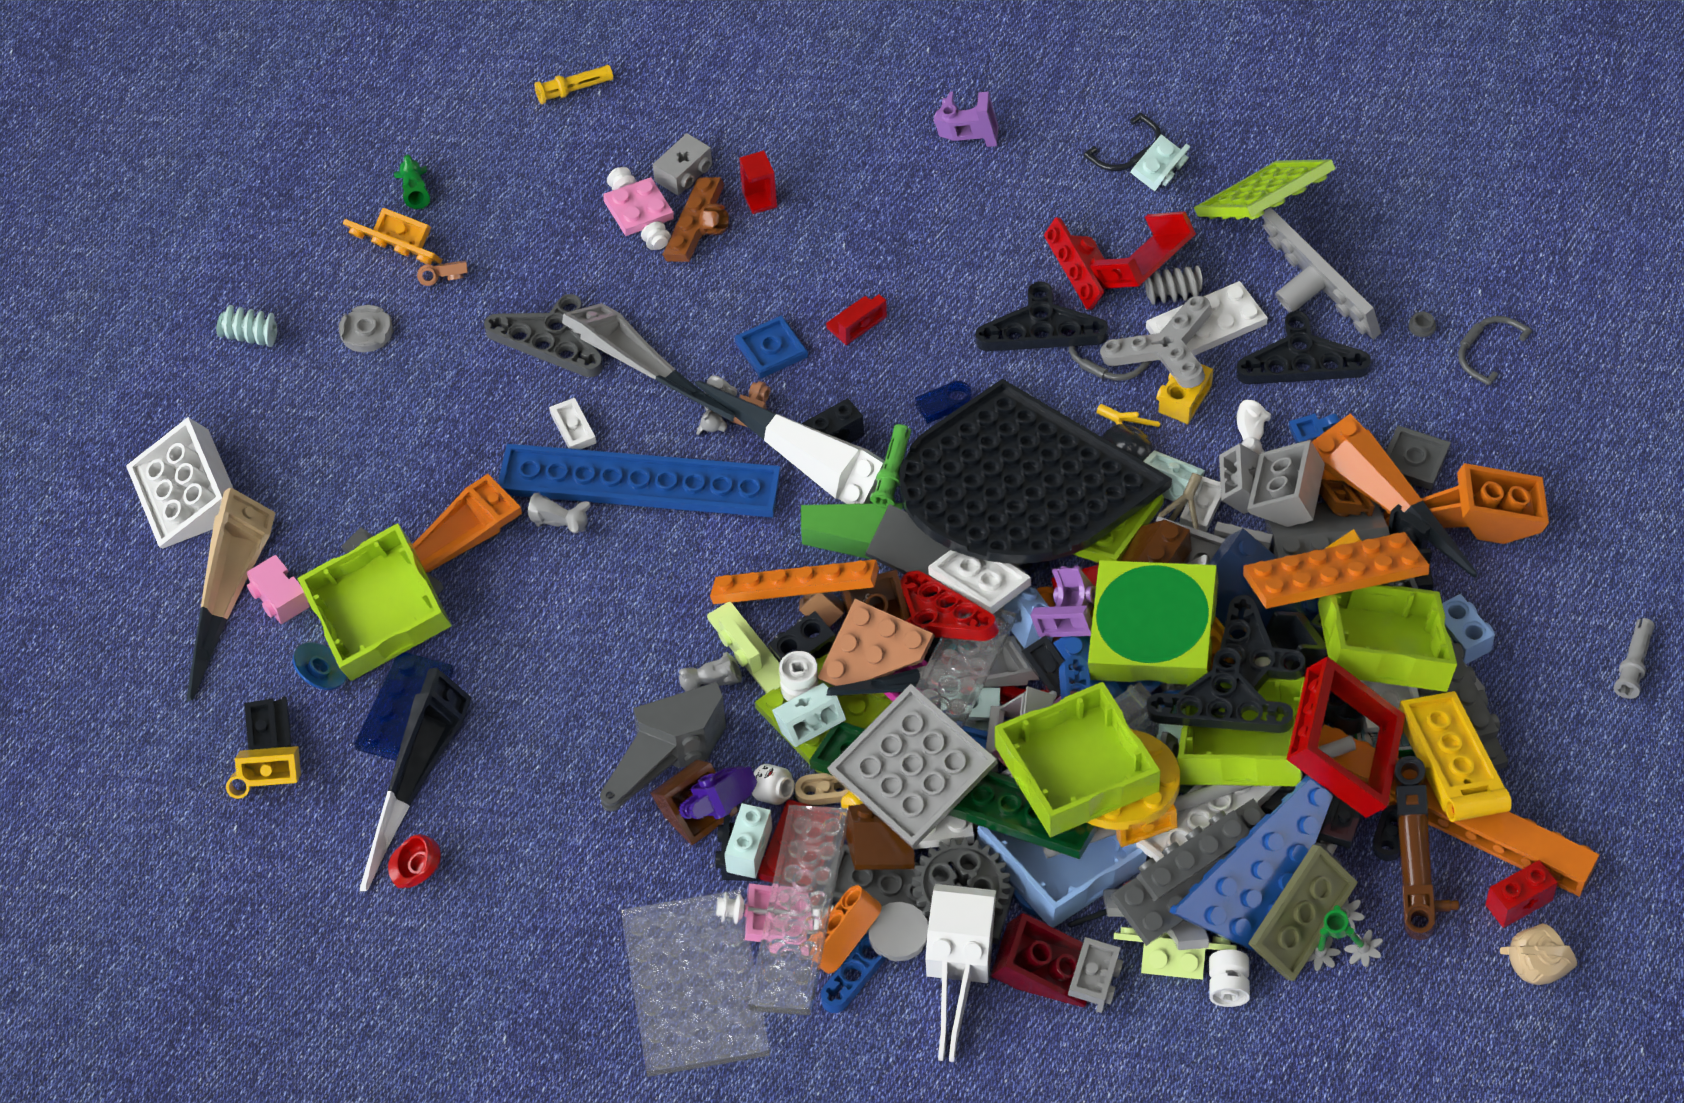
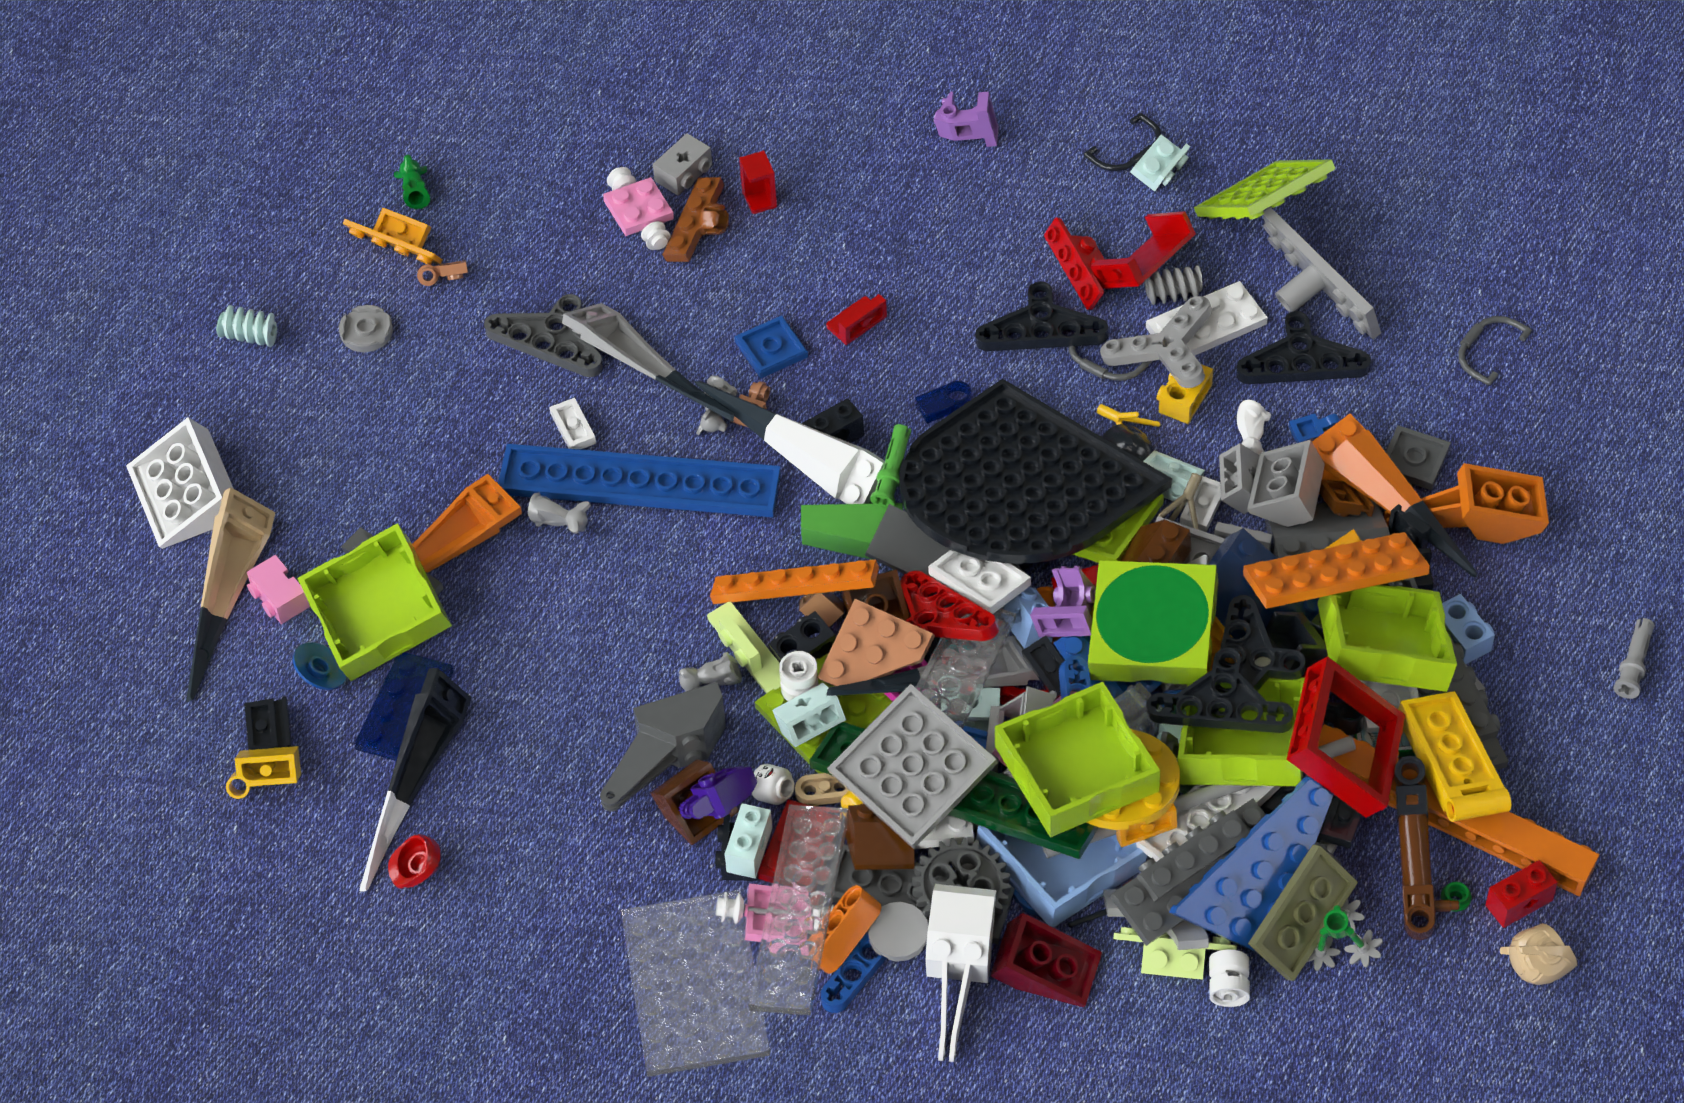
yellow pin [534,64,613,104] -> none
light grey bracket [1068,937,1123,1013] -> none
black plate [1372,805,1400,861] -> none
dark grey plate [1408,312,1436,337] -> none
none -> green plate [1440,882,1471,912]

